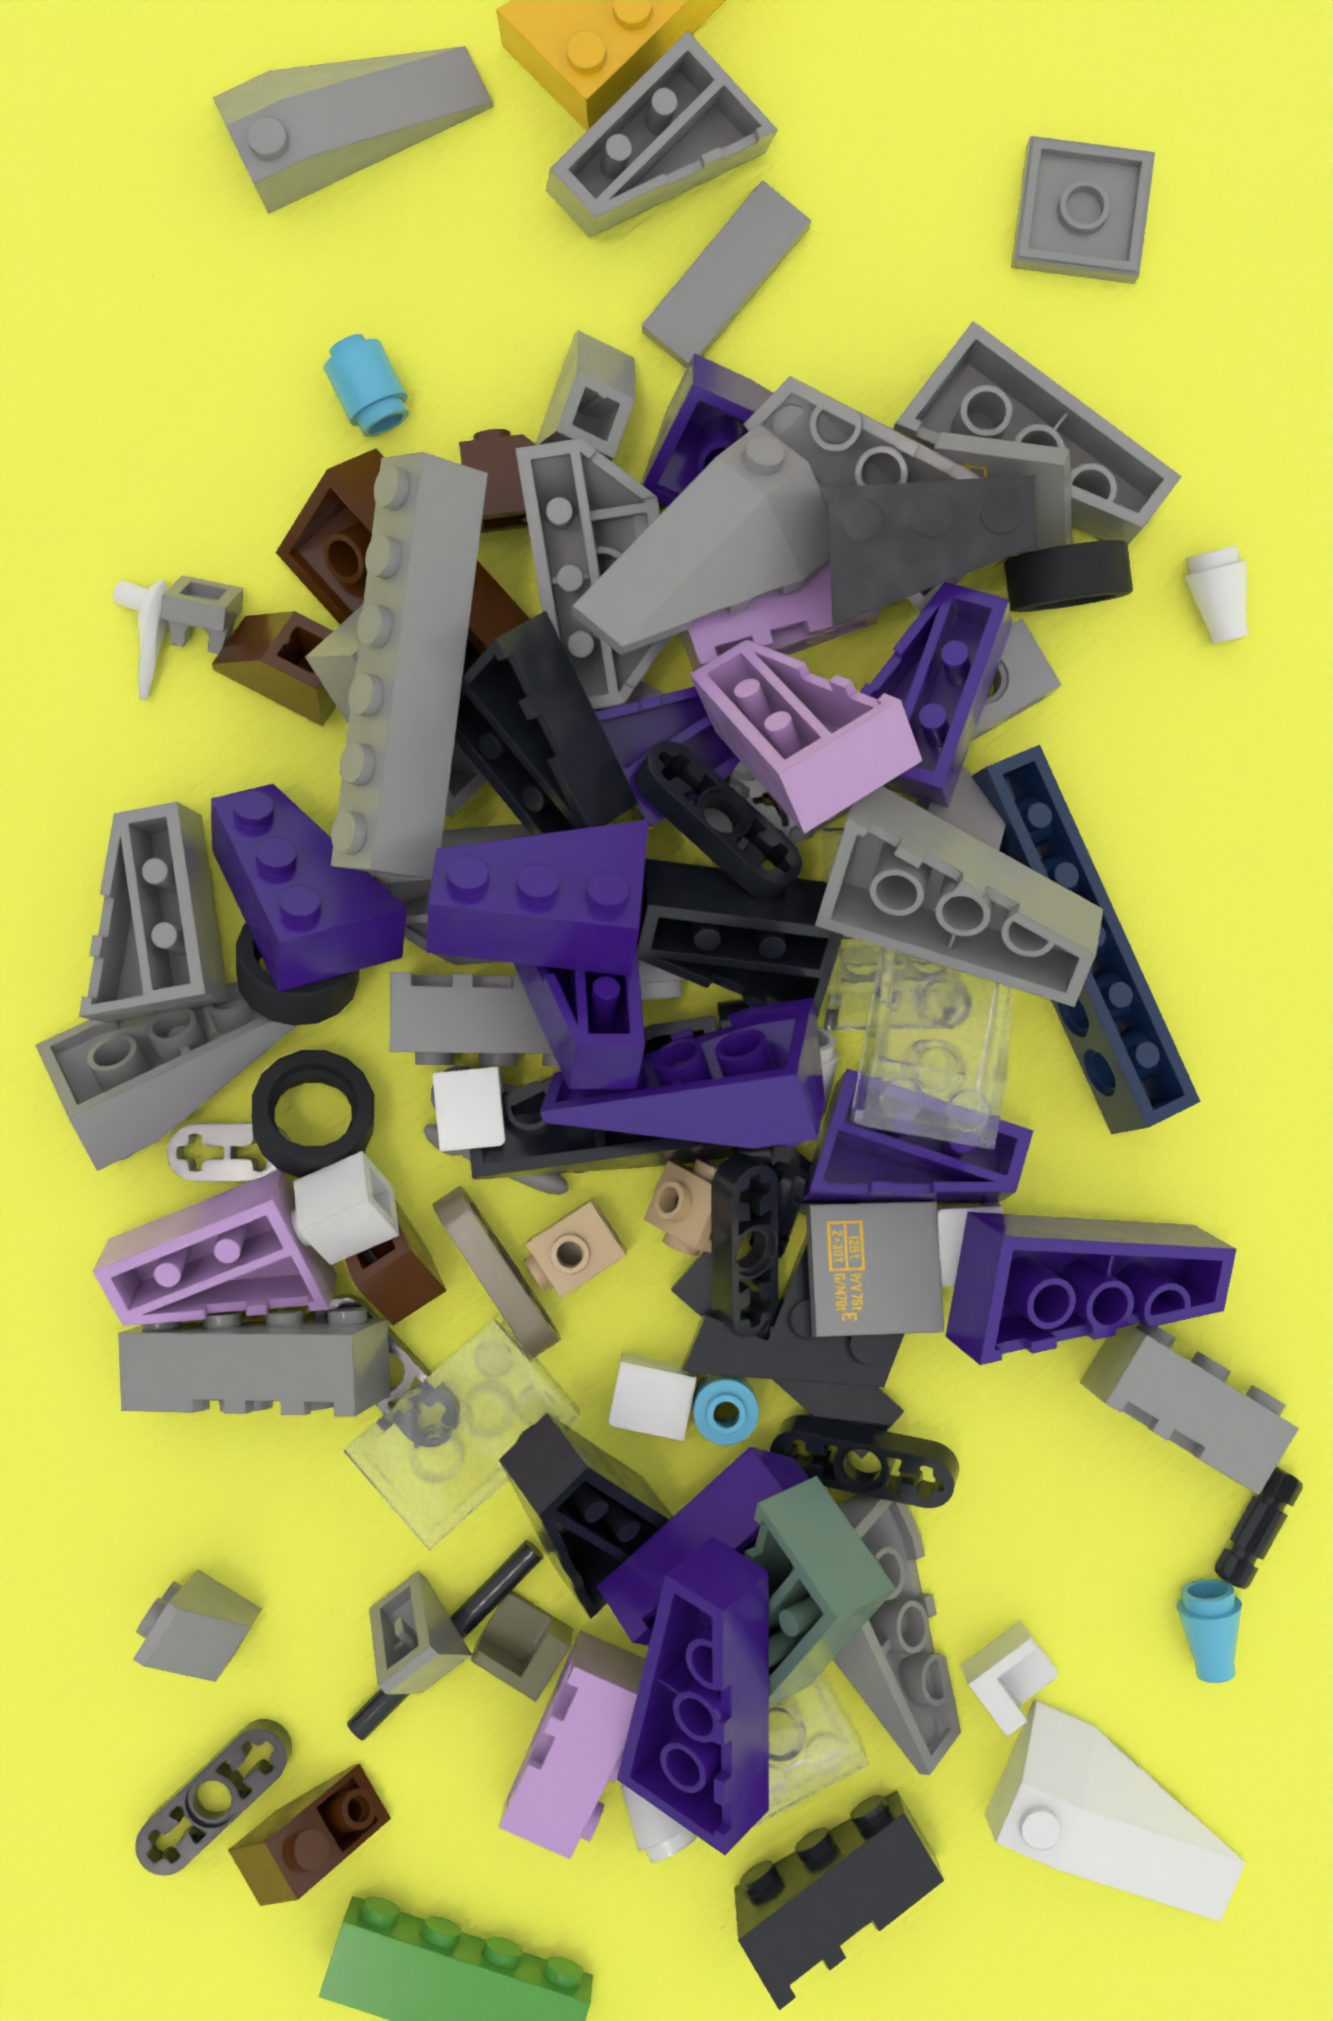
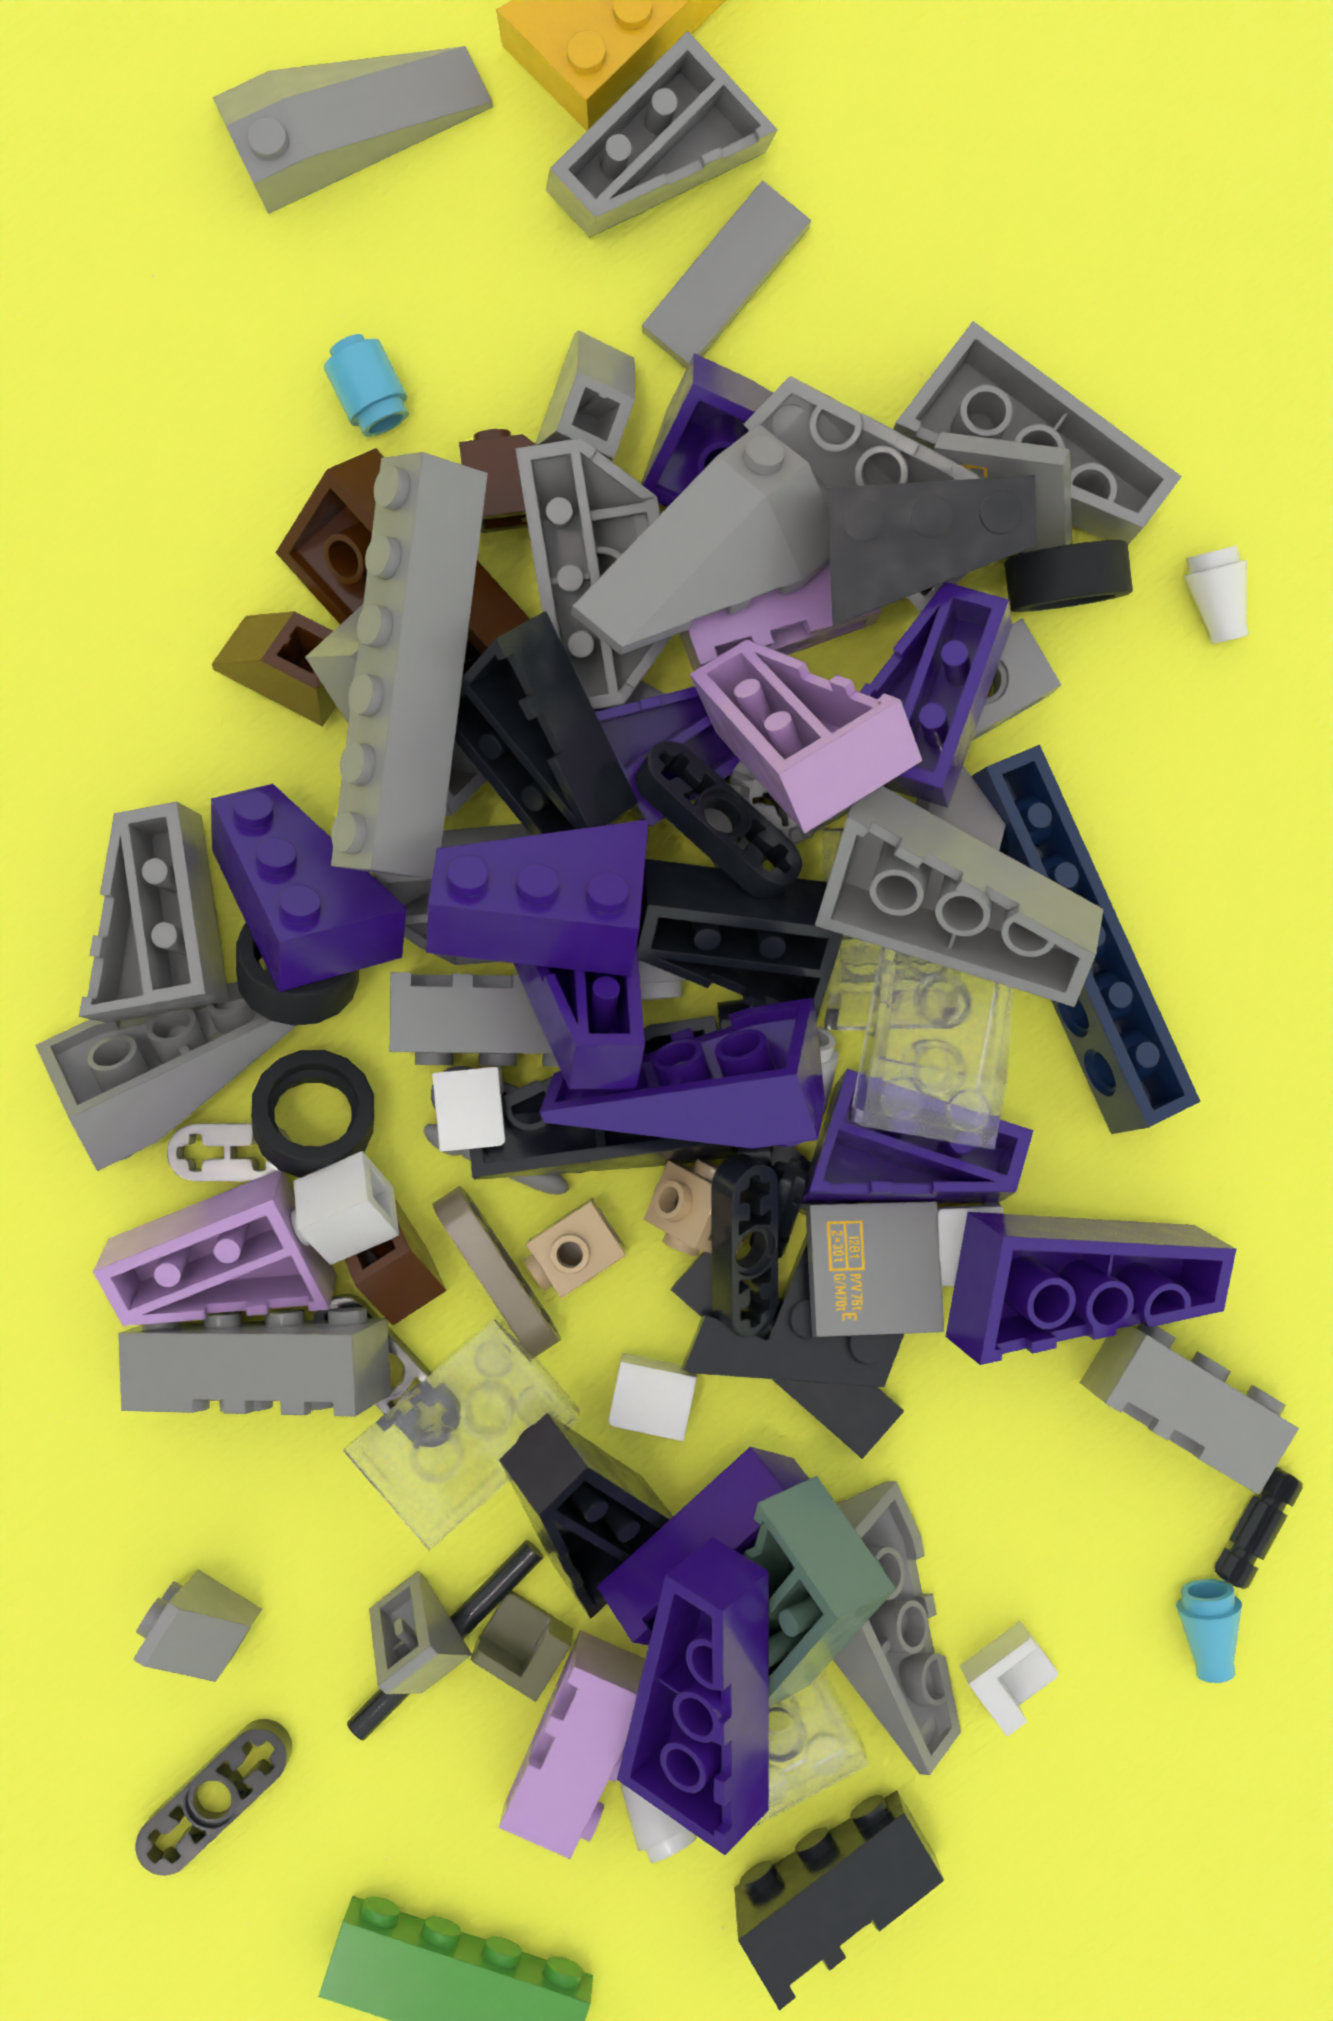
white bar [113,580,168,700] -> none
light grey tile [161,575,243,654] -> none
reddish brown slope [228,1763,391,1906] -> none
medium azure brick [693,1375,759,1445] -> none
black beam [770,1415,960,1508] -> none
white wedge [984,1698,1245,1922] -> none
light grey tile [1010,136,1155,284] -> none

